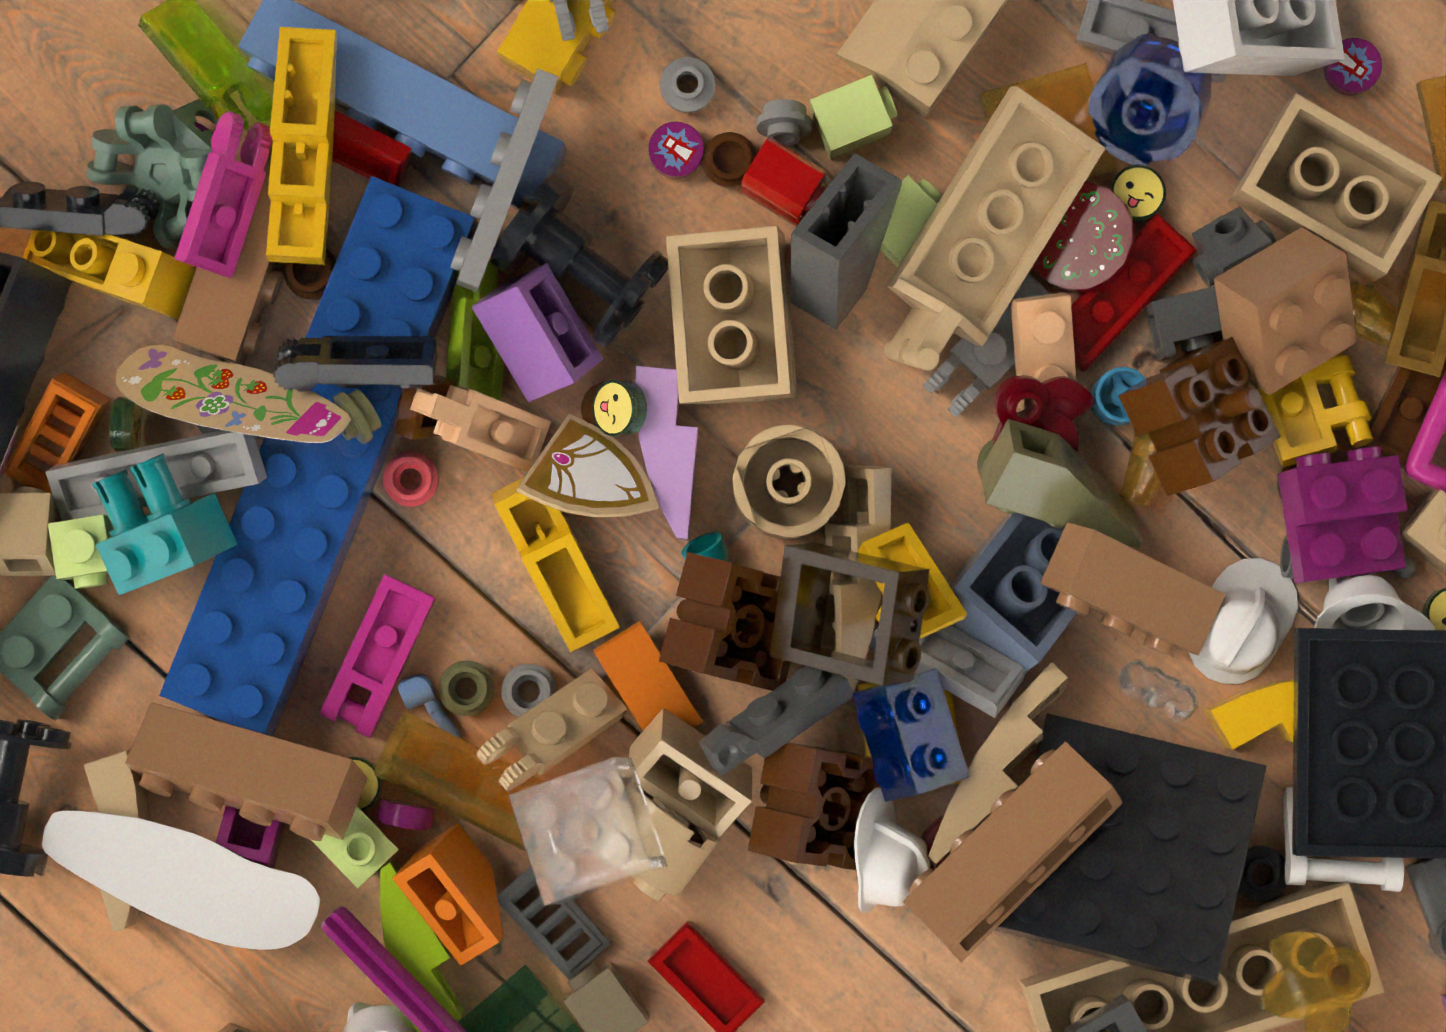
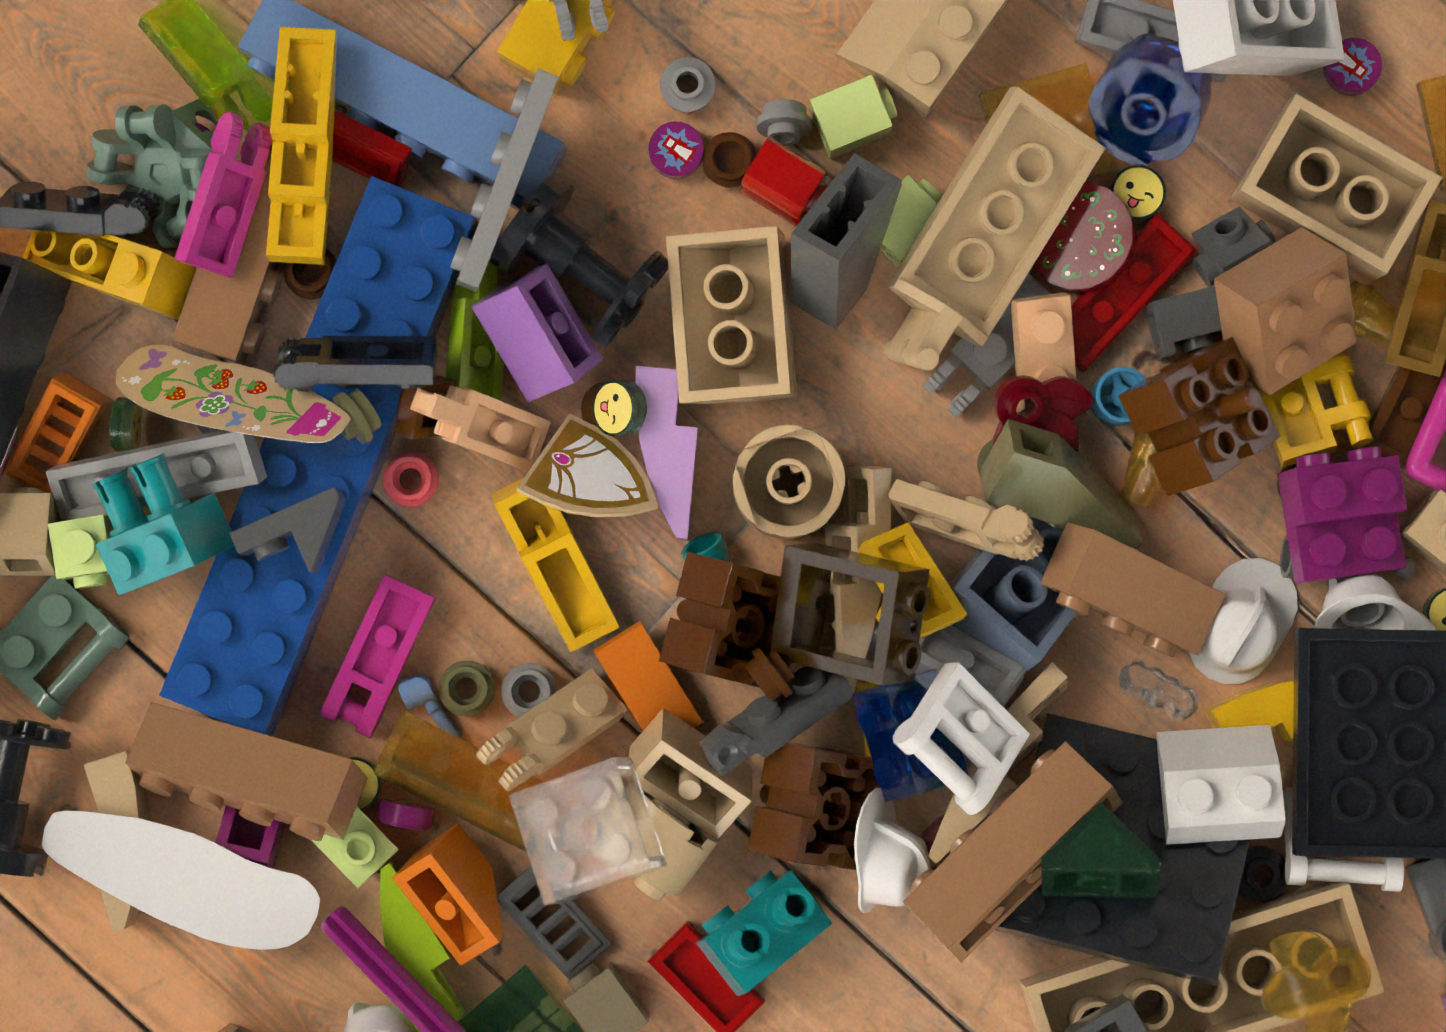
none -> dark grey slope [230,487,346,574]
none -> teal brick [696,870,833,996]
none -> reddish brown plate [744,647,795,702]
none -> tan hinge [888,479,1045,562]
none -> white plate [893,662,1030,815]
none -> clear green slope [1042,802,1161,898]
none -> white slope [1156,725,1286,845]

